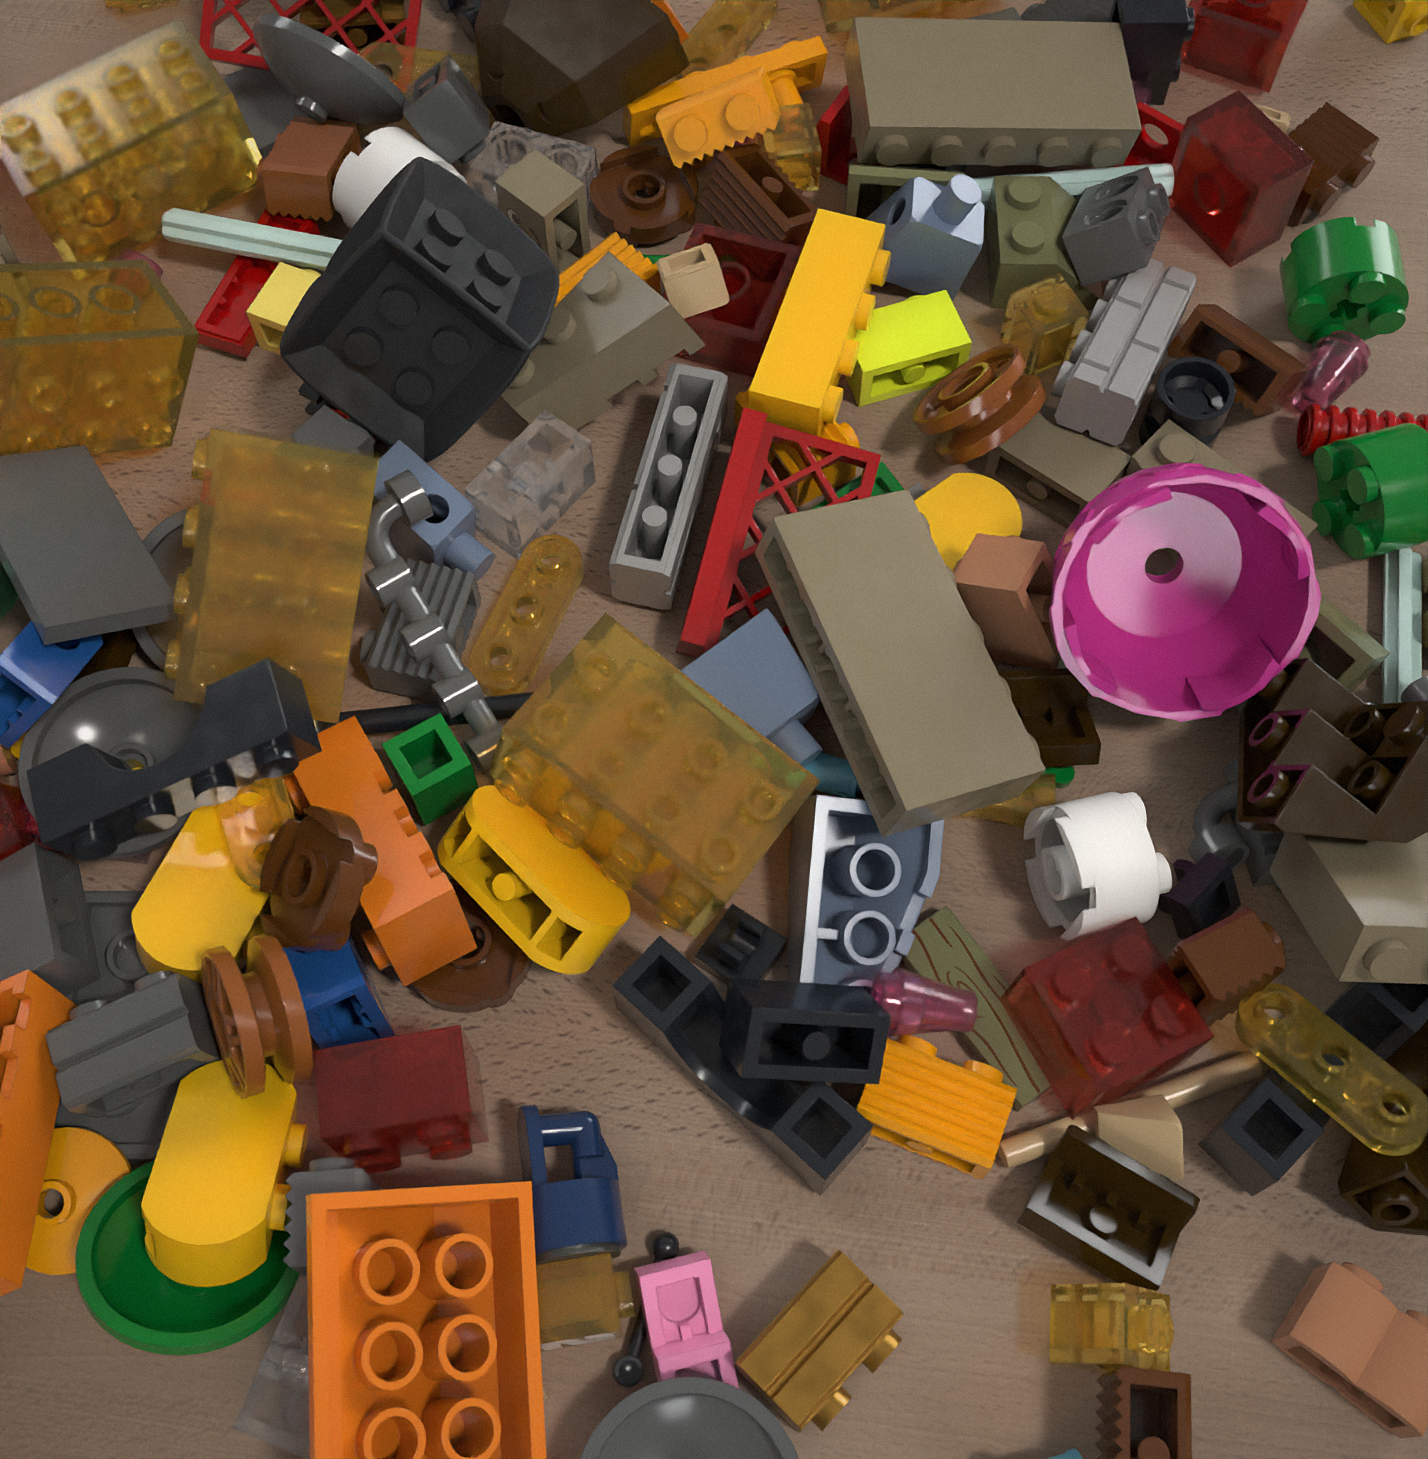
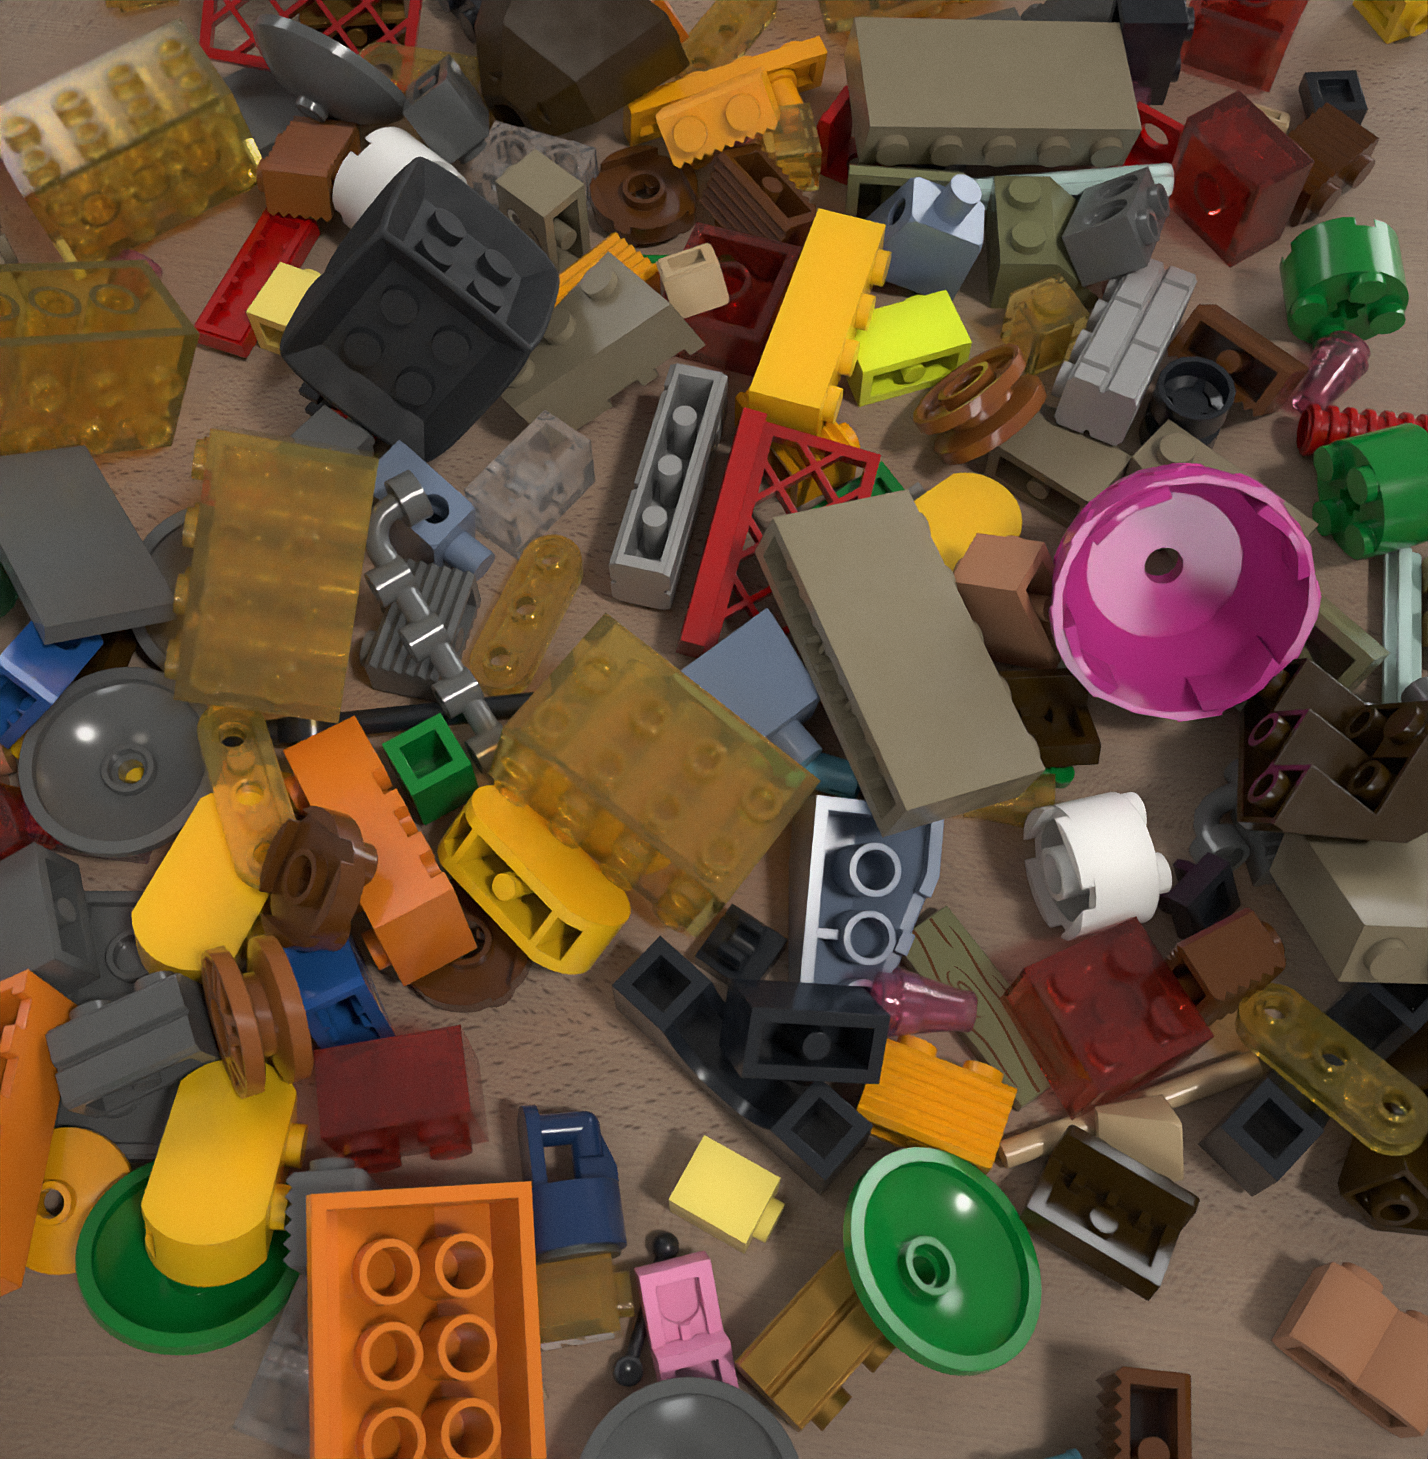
black arch [27,658,322,861] -> none
light aqua axle [161,208,342,271] -> none
clear yellow brick [1049,1283,1174,1373] -> none
none -> light yellow brick [669,1135,785,1254]
none -> green dish [843,1147,1042,1376]
none -> black plate [1298,70,1368,125]

